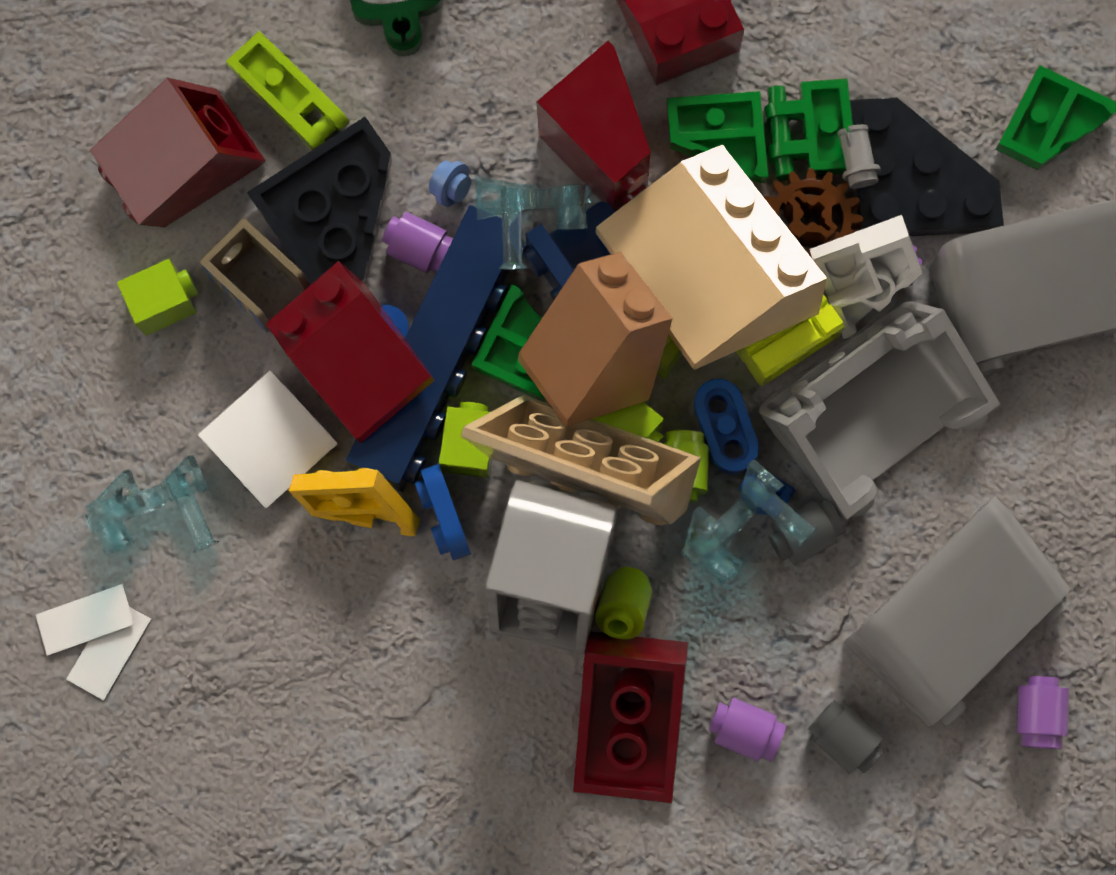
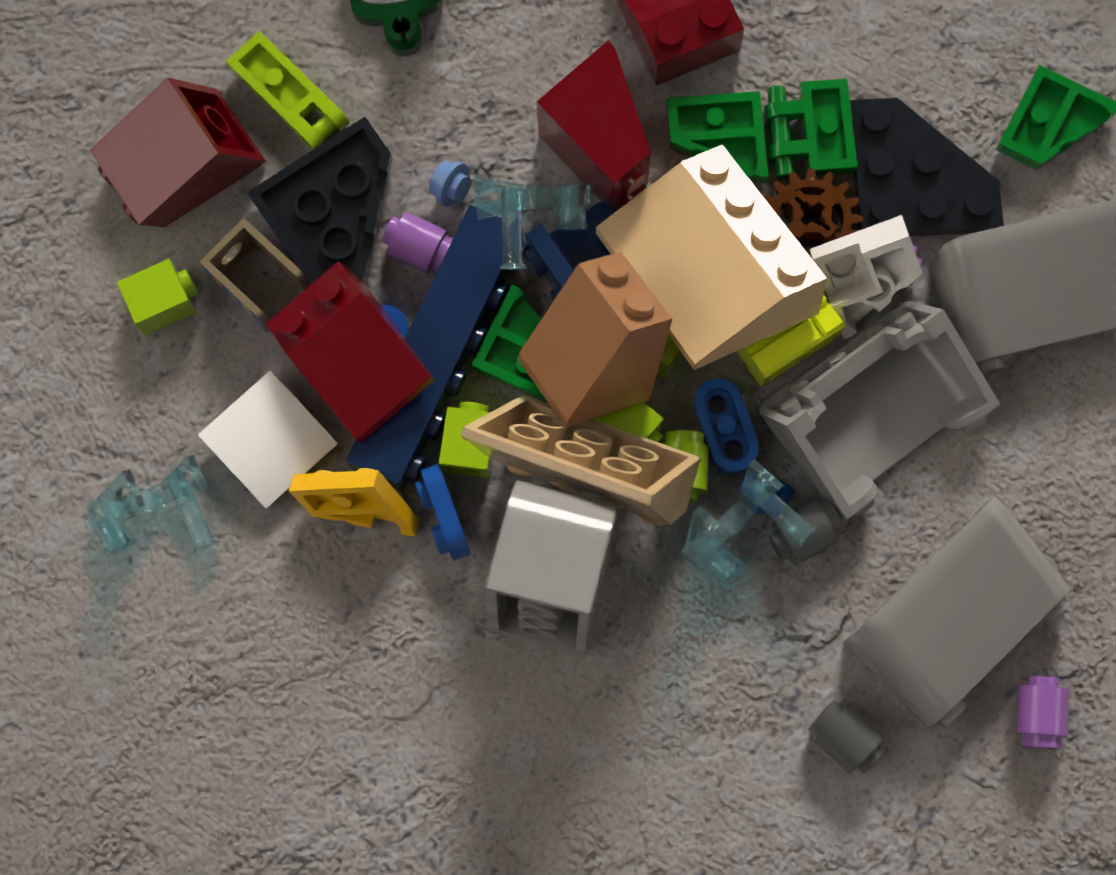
white sticker [35,584,134,656] -> none
white sticker [66,607,151,700] -> none
dark red slope [573,631,689,803] -> none
lime brick [595,567,652,639] -> none
medium lavender brick [708,697,786,762] -> none
light grey pin [837,124,881,189] -> none

